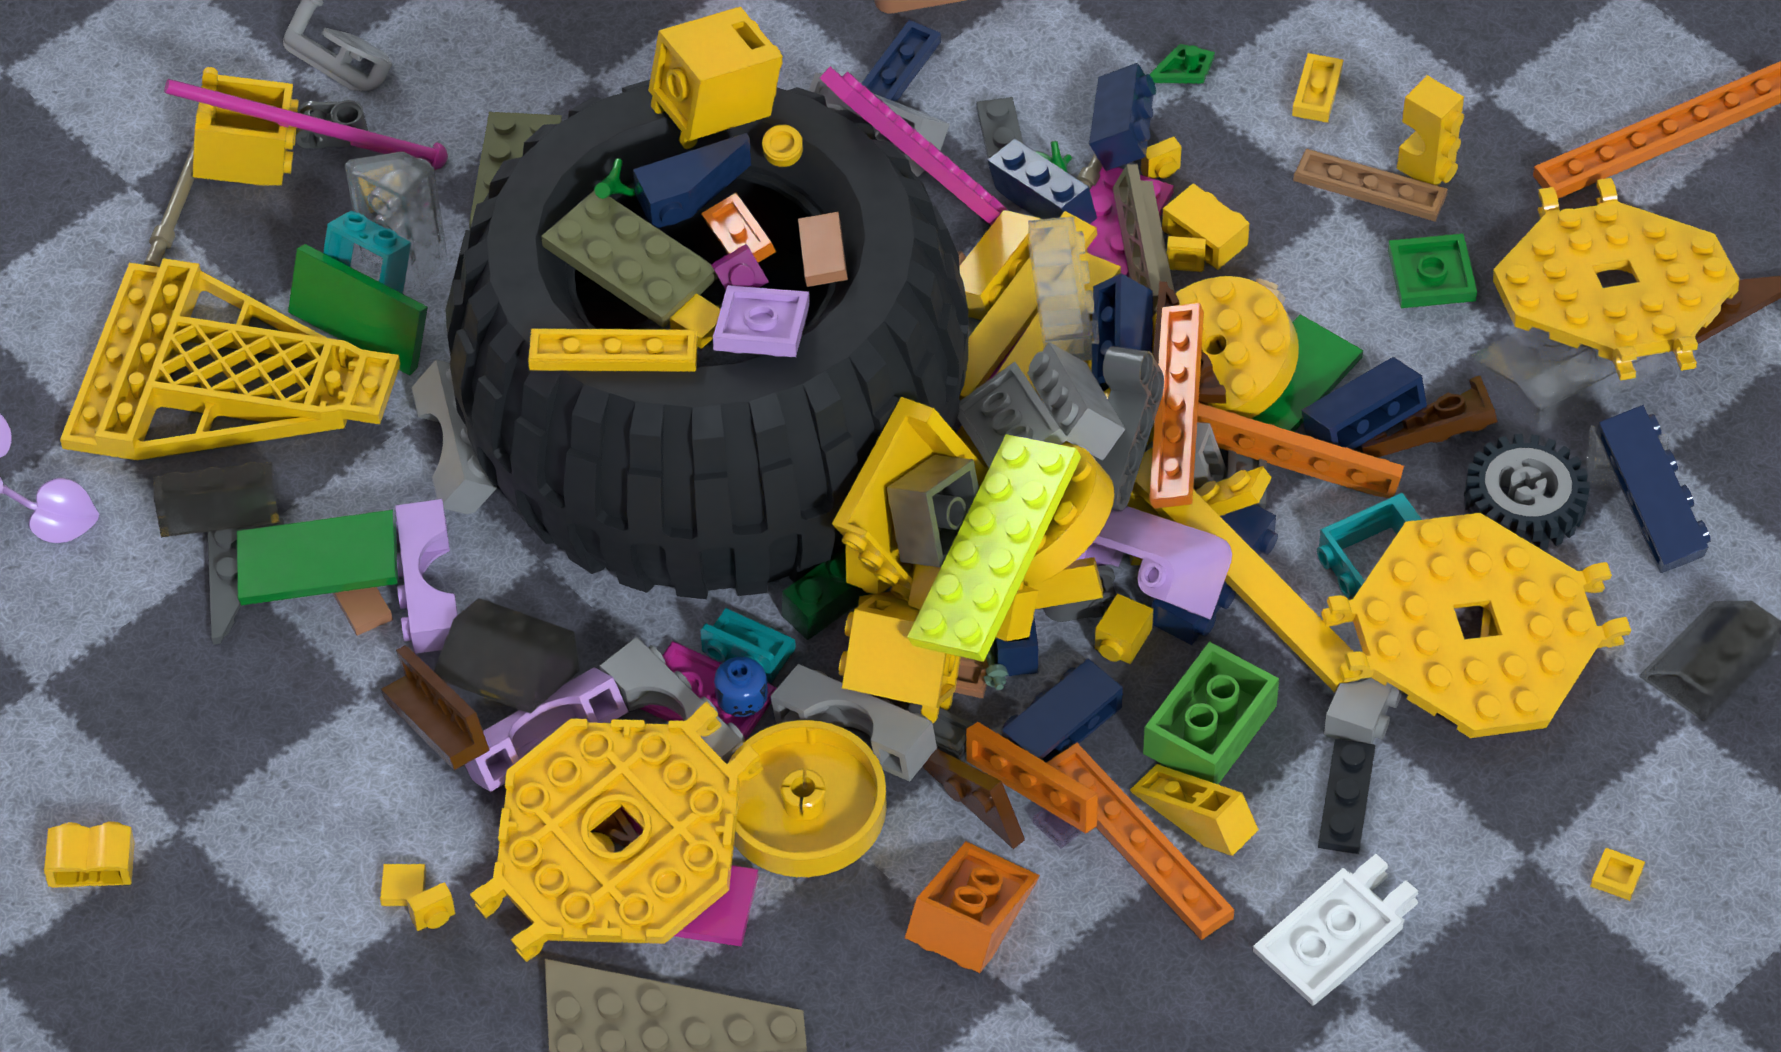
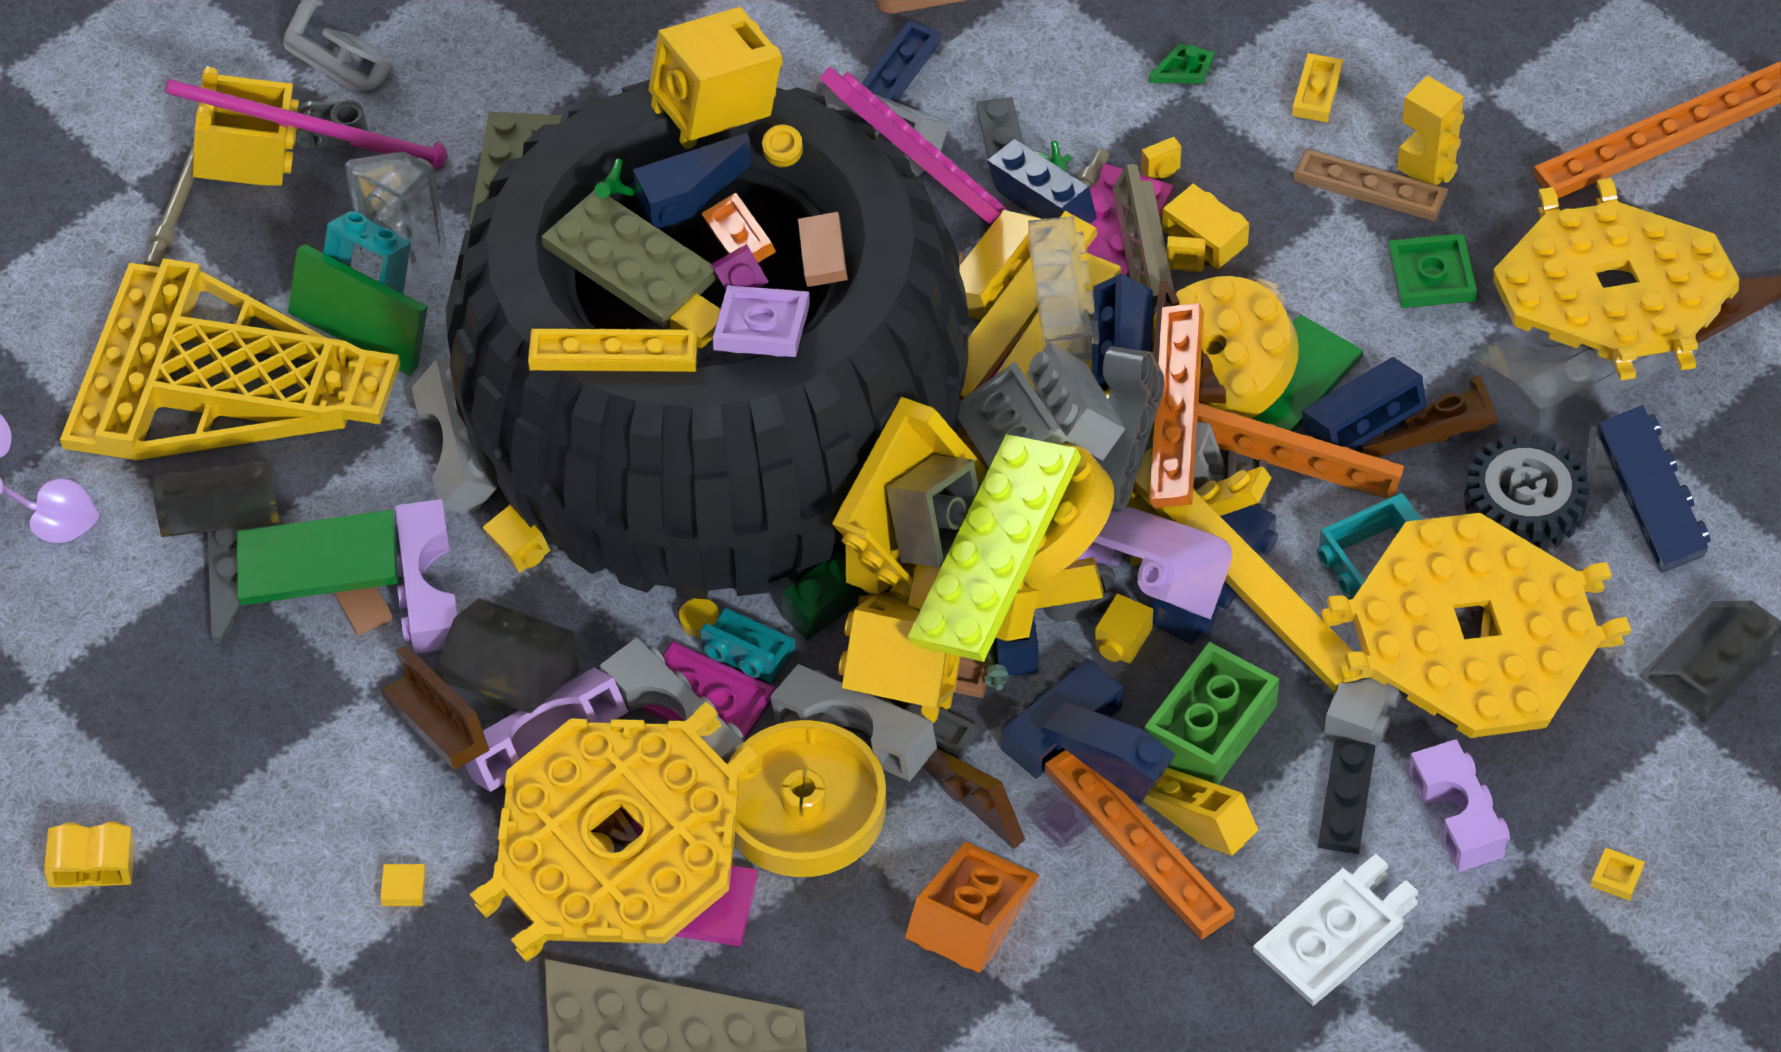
yellow plate [407,882,455,931] -> none
blue head [714,656,768,717] -> none
orange plate [966,722,1098,834] -> none
dark blue brick [1089,62,1156,171] -> none
none -> yellow brick [483,504,551,573]
none -> yellow tile [679,598,719,637]
none -> dark blue slope [1041,700,1175,804]
none -> lavender arch [1408,739,1510,872]

